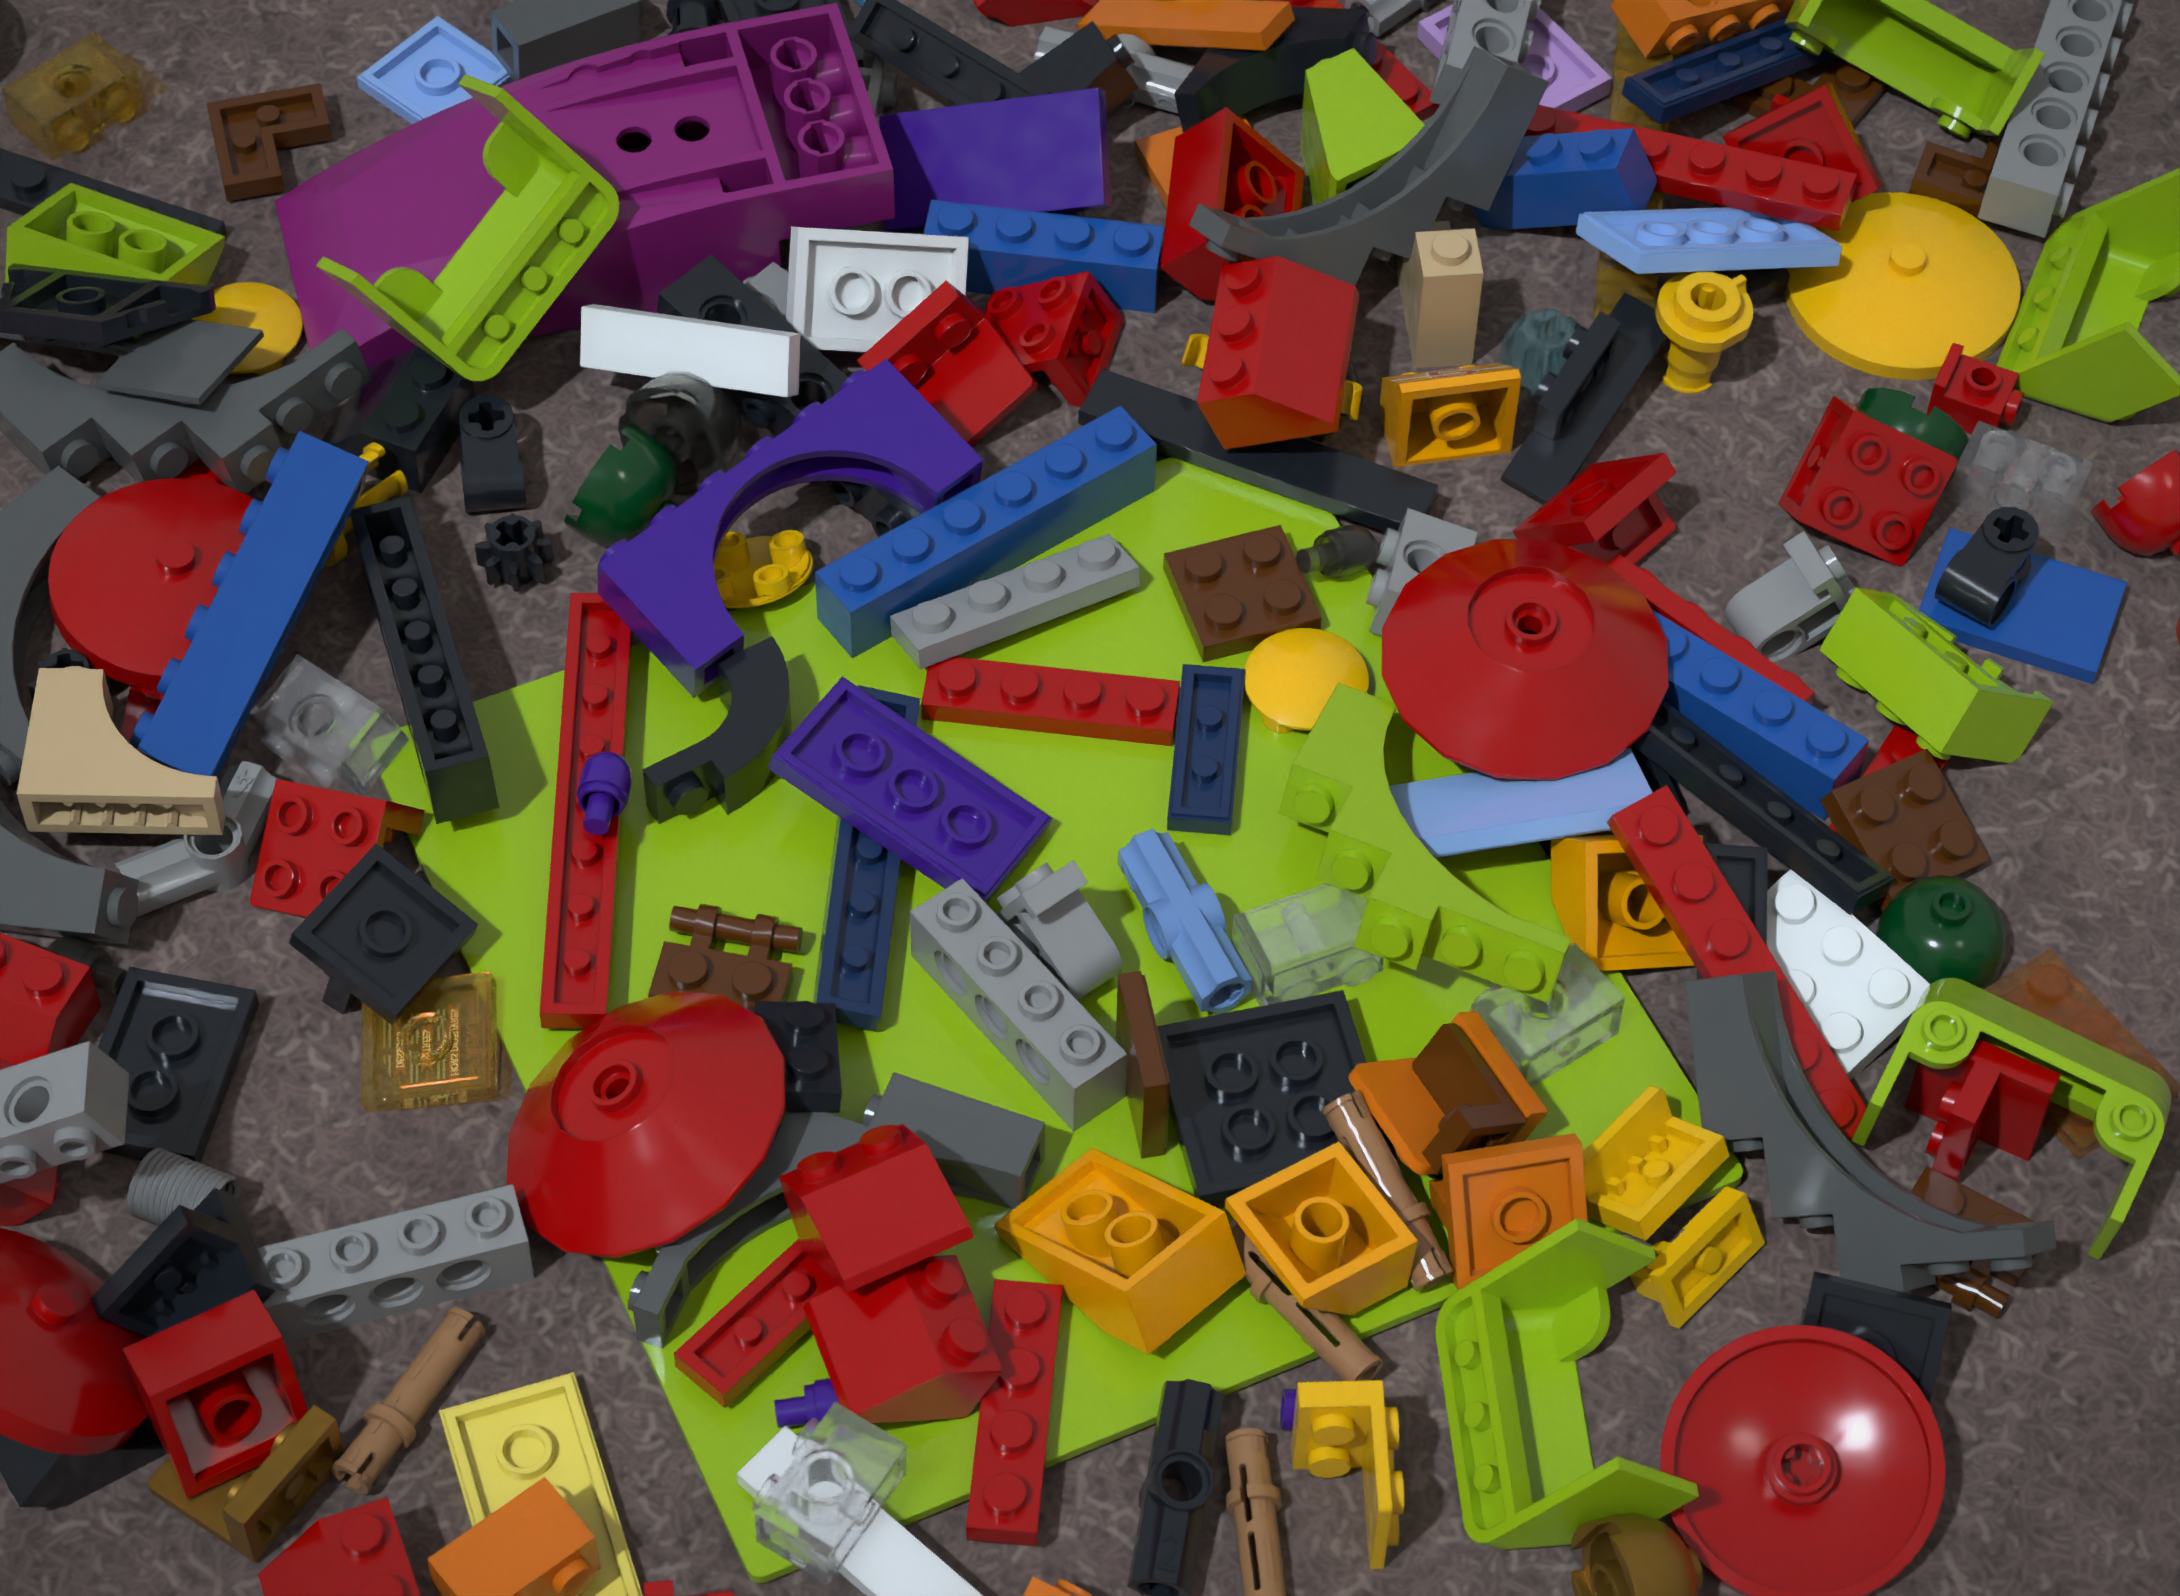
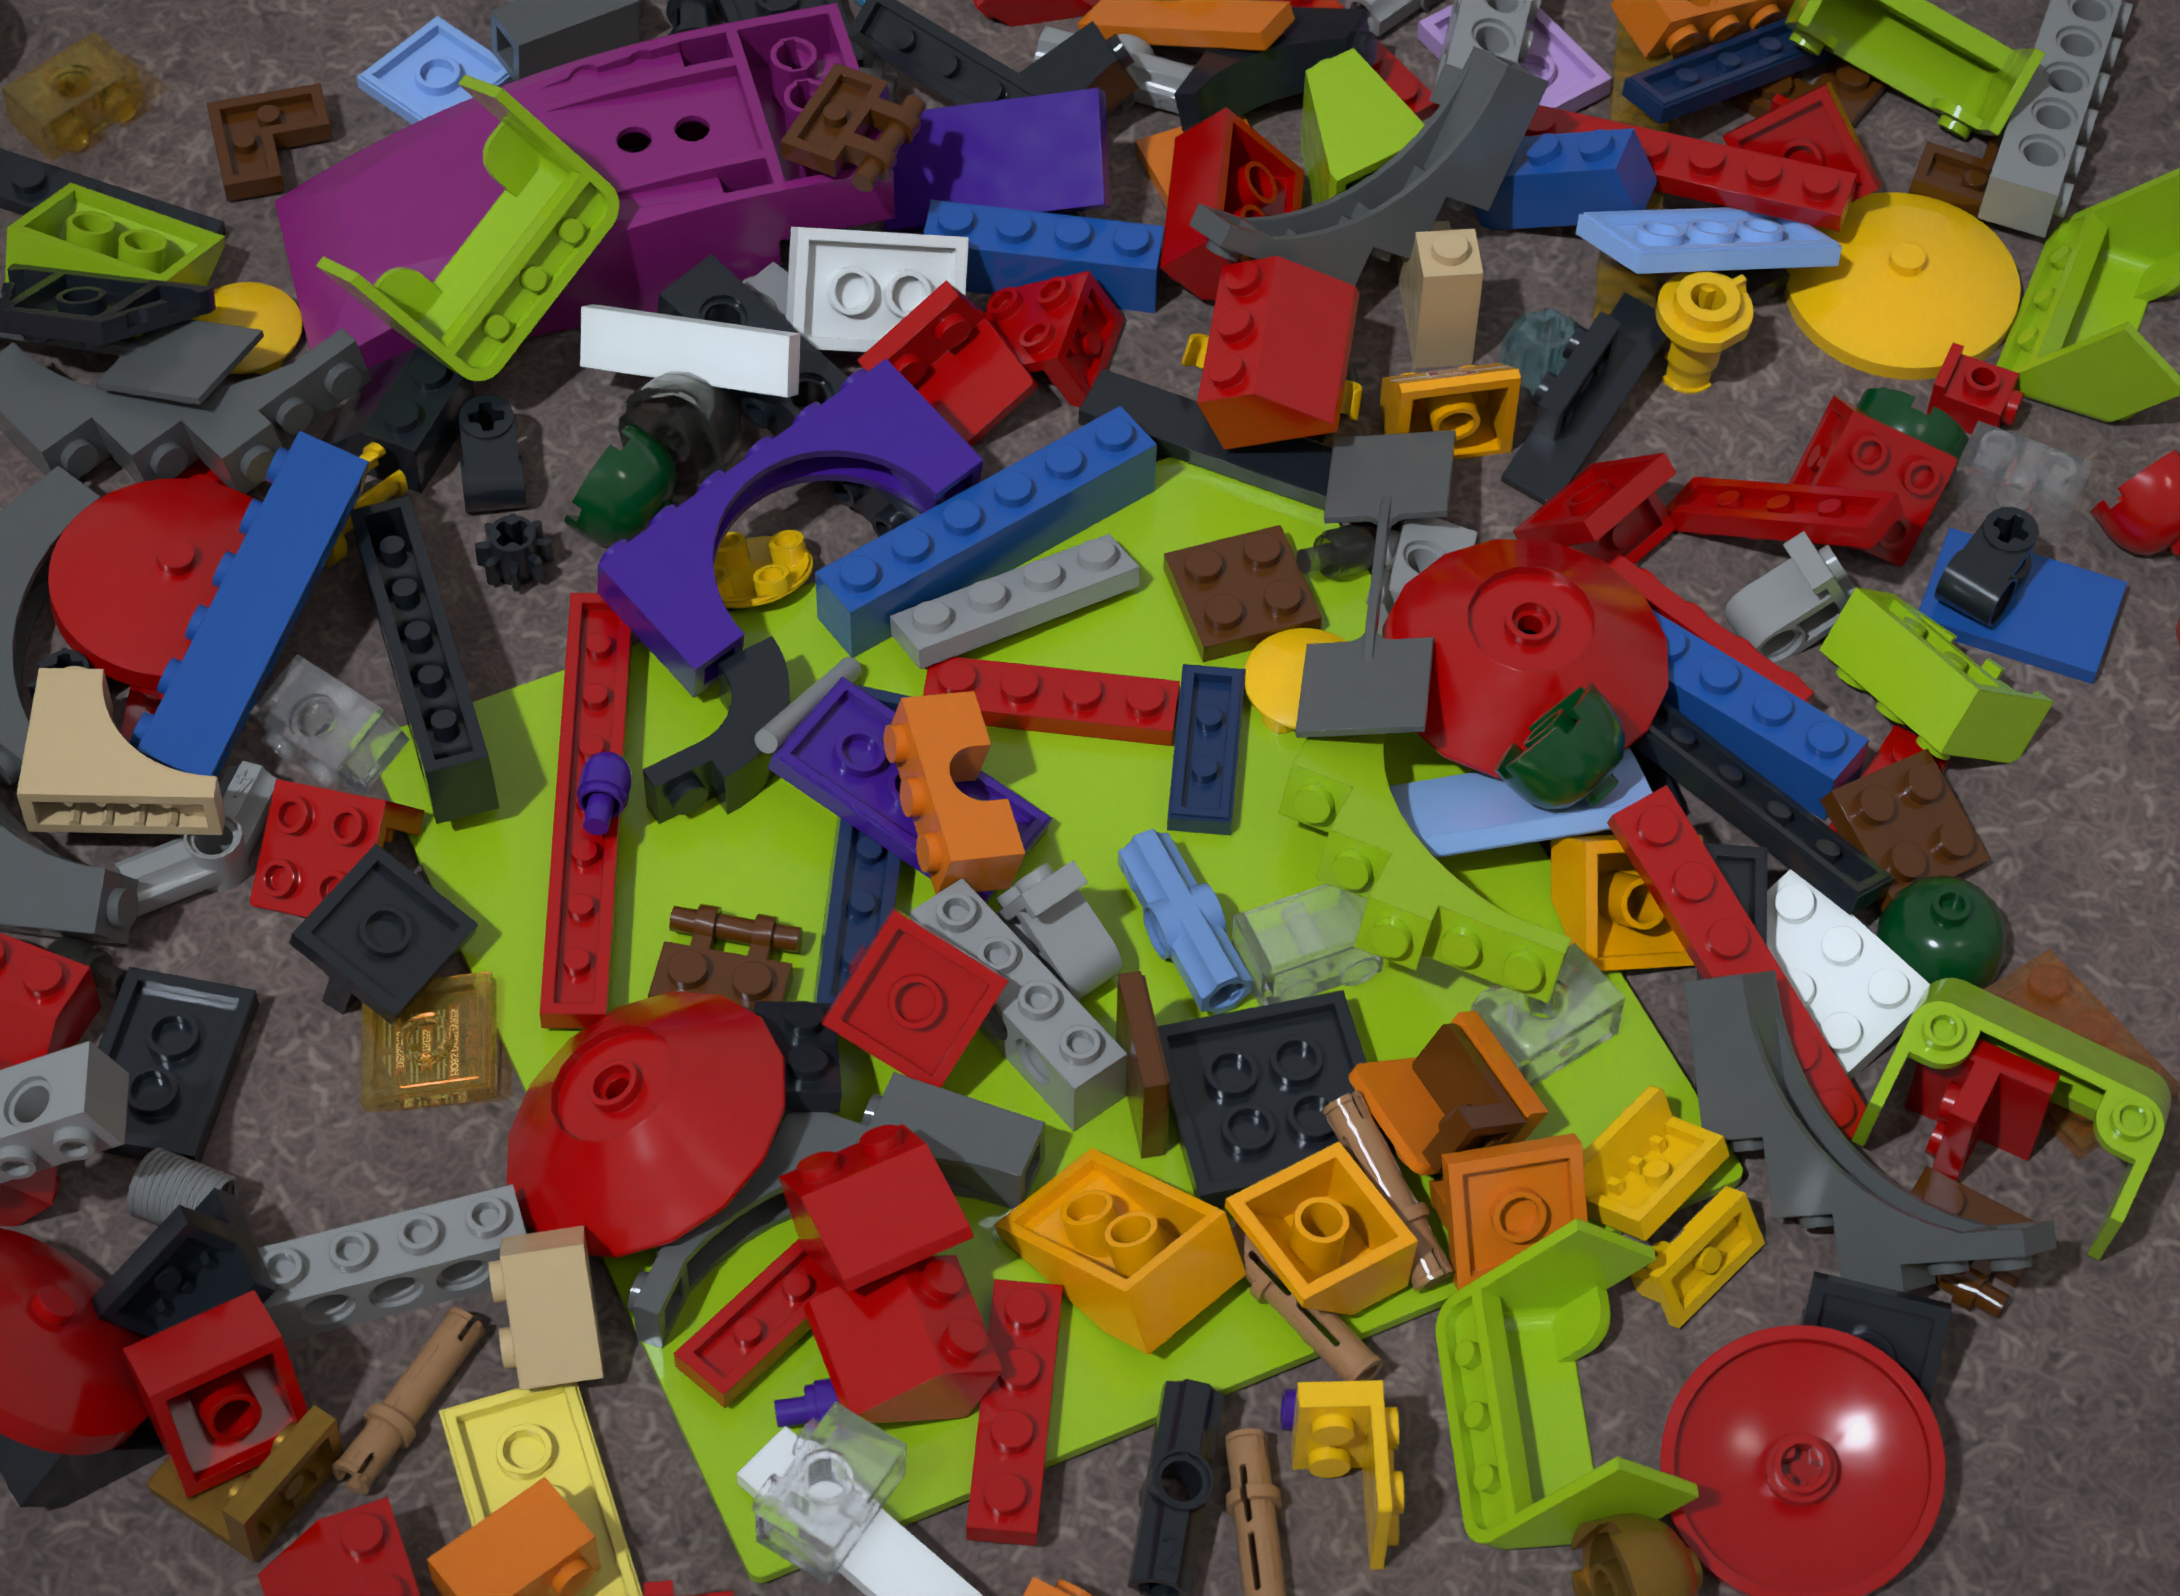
none -> tan brick [489,1226,604,1390]
none -> light grey bar [755,657,862,753]
none -> reddish brown plate [781,63,926,192]
none -> red bracket [821,907,1008,1088]
none -> orange arch [883,691,1026,895]
none -> dark grey hinge [1295,430,1456,738]
none -> dark green cylinder [1494,683,1626,809]
none -> red plate [1665,476,1904,549]

